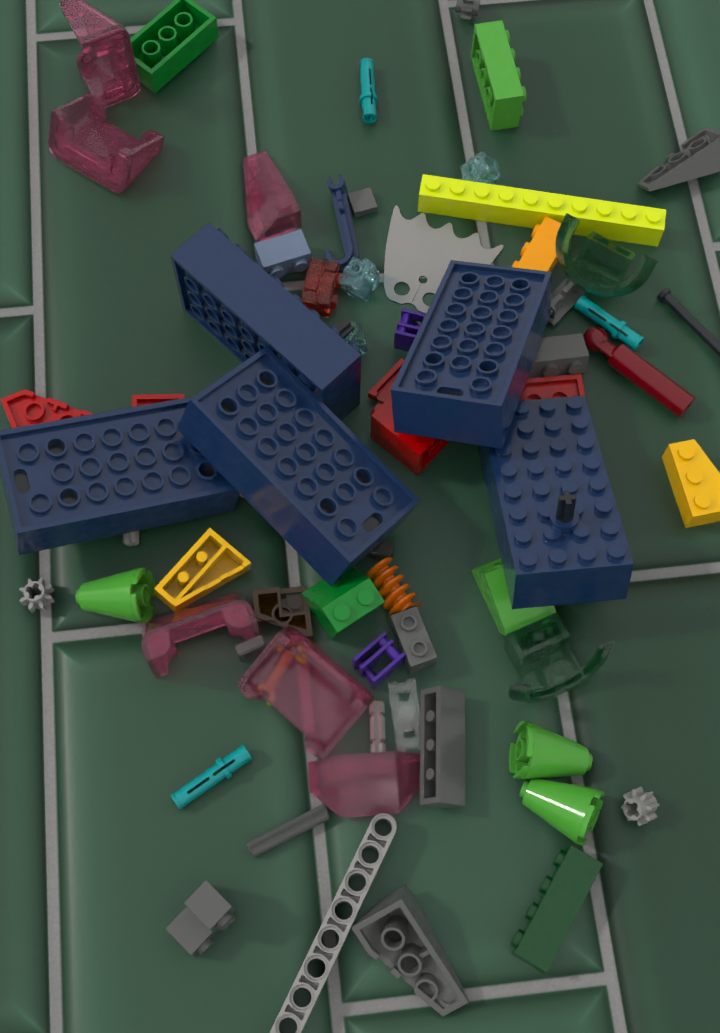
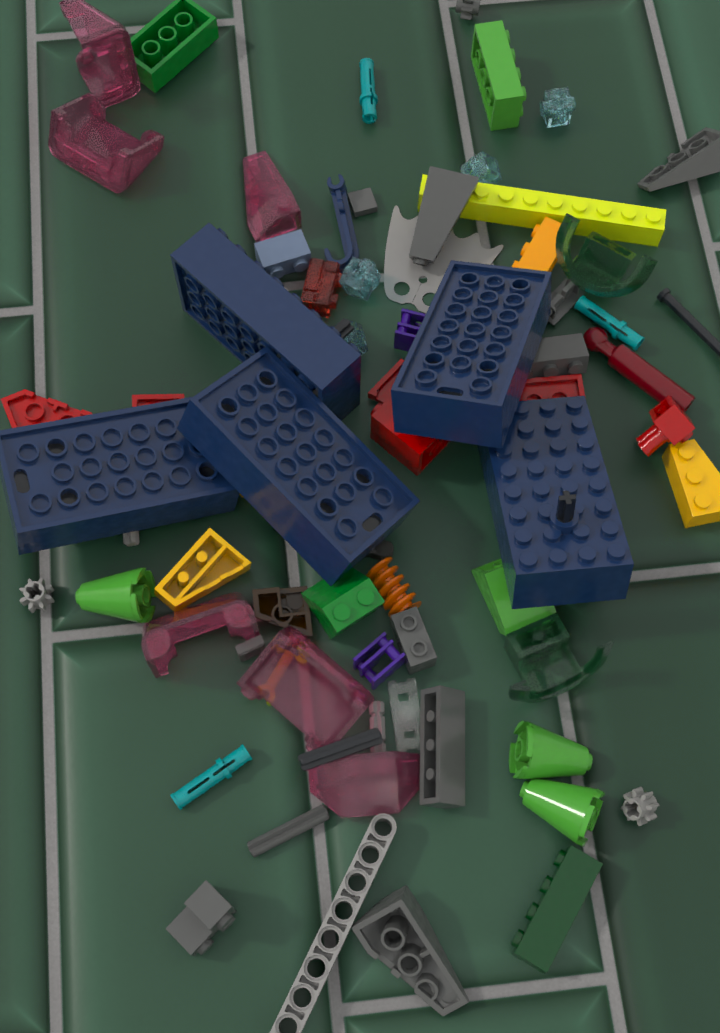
none -> black axle [298,728,383,771]
none -> dark grey slope [409,166,479,266]
none -> clear light blue brick [540,87,576,128]
none -> red brick [636,395,695,457]

